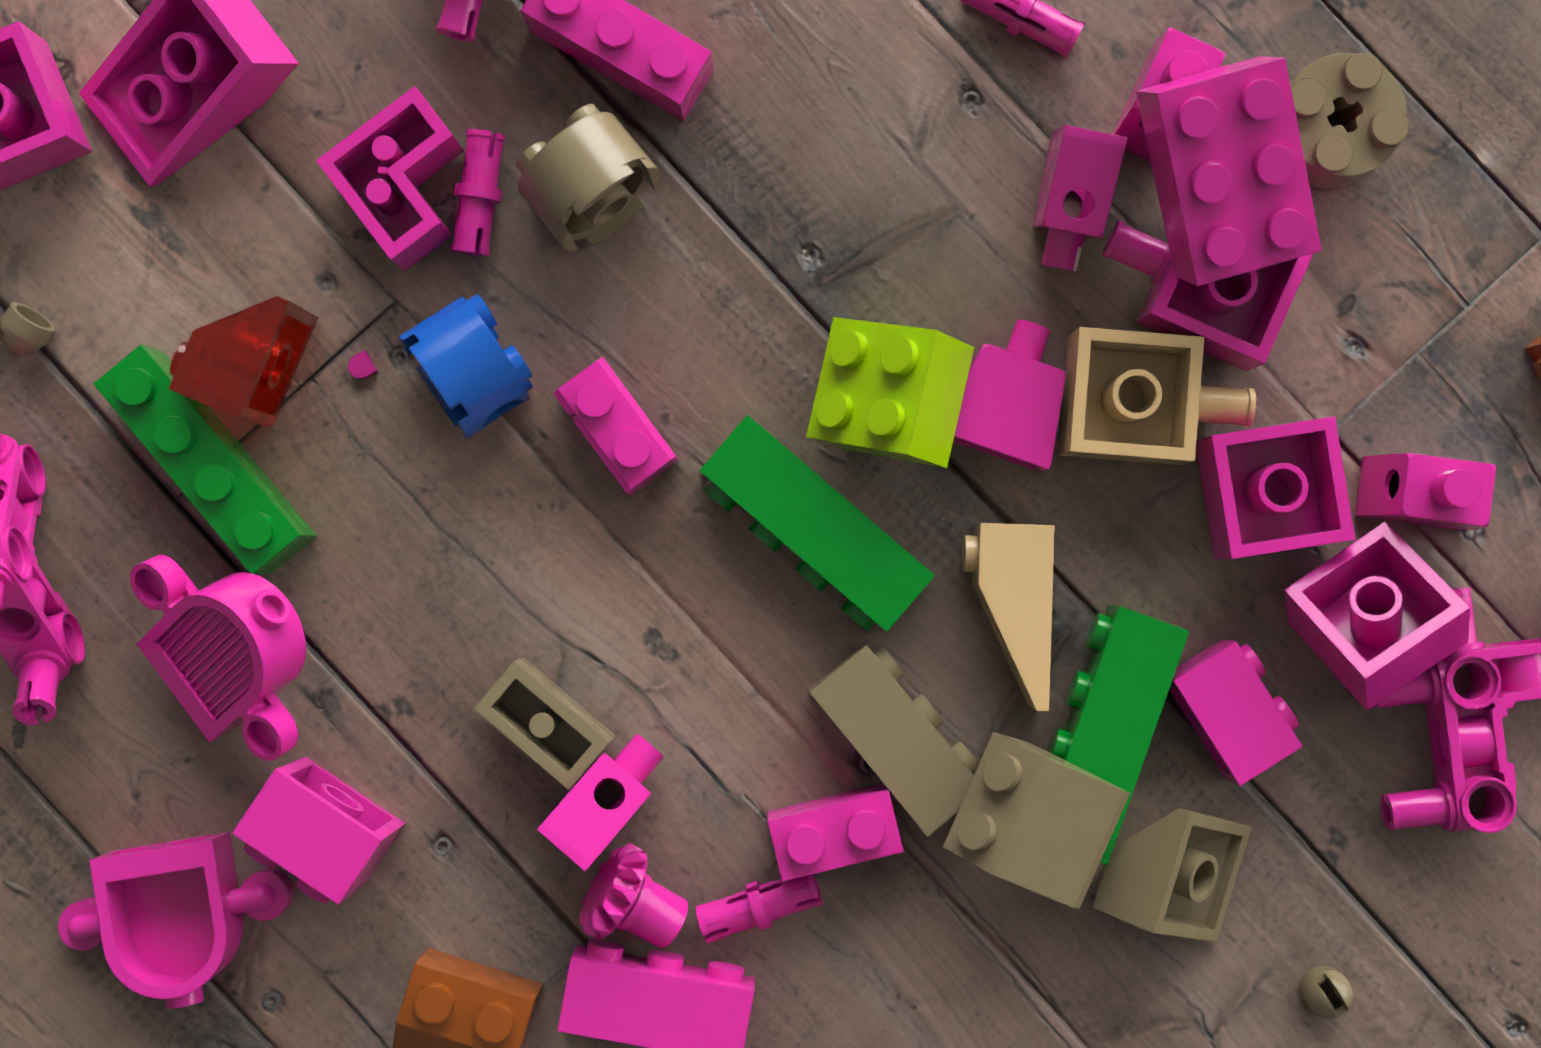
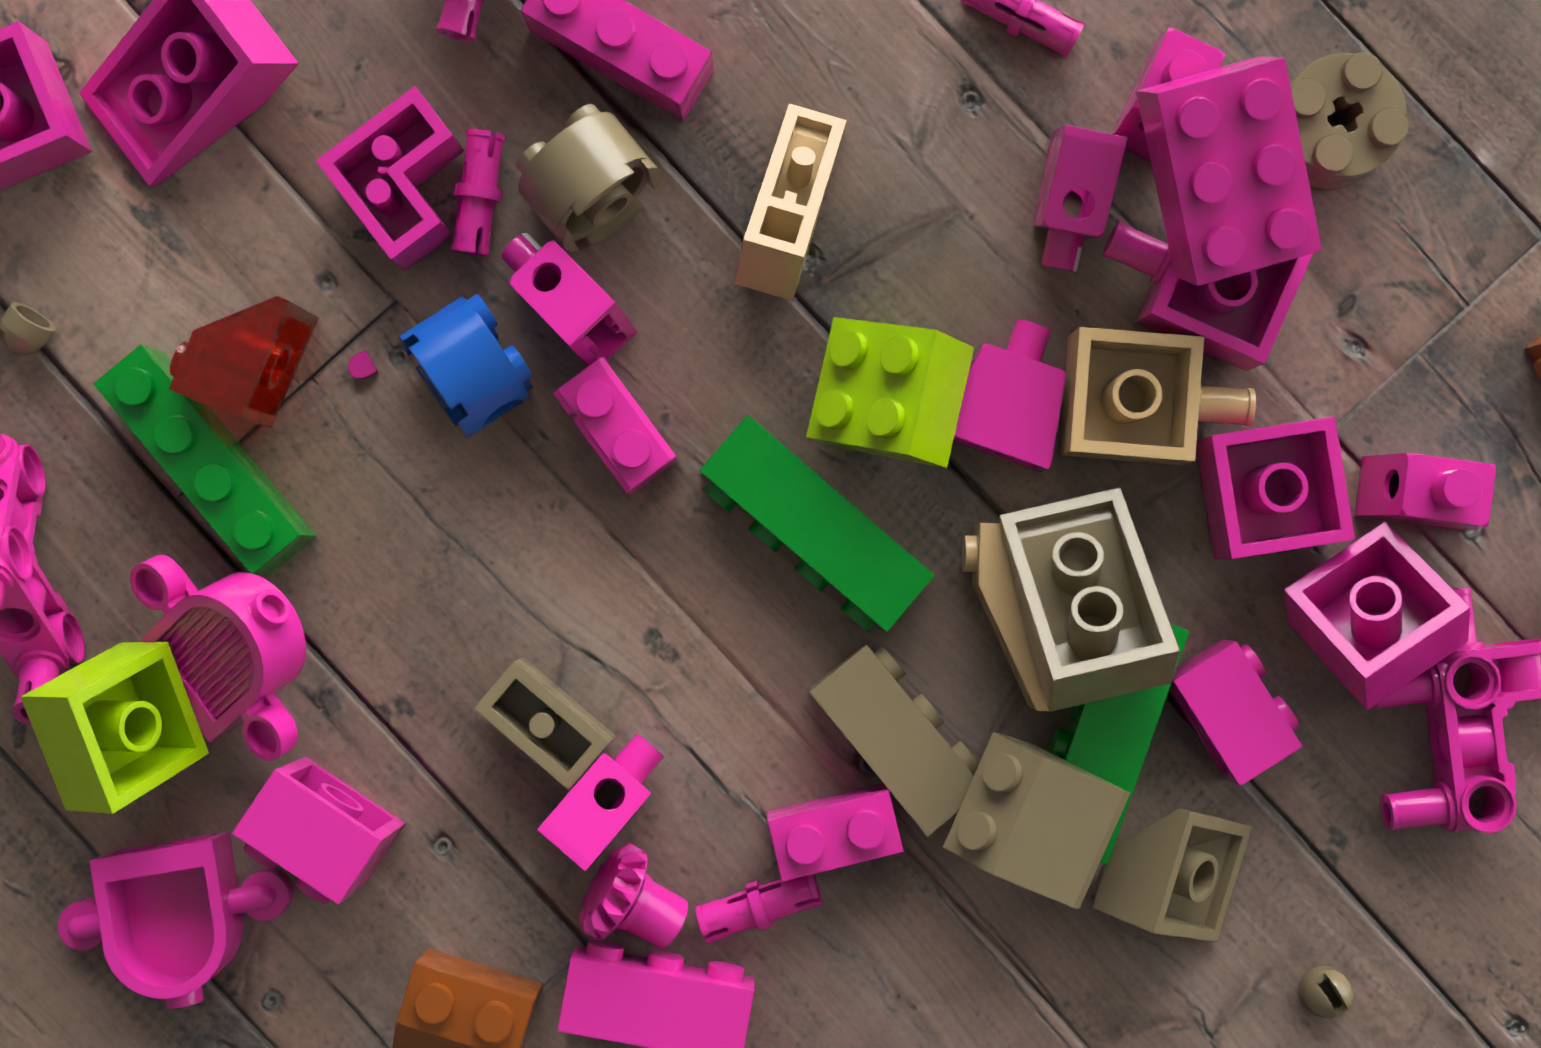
none -> lime brick [21,642,209,814]
none -> dark pink torso [501,233,637,366]
none -> tan slope [734,104,847,301]
none -> dark tan slope [999,487,1180,712]

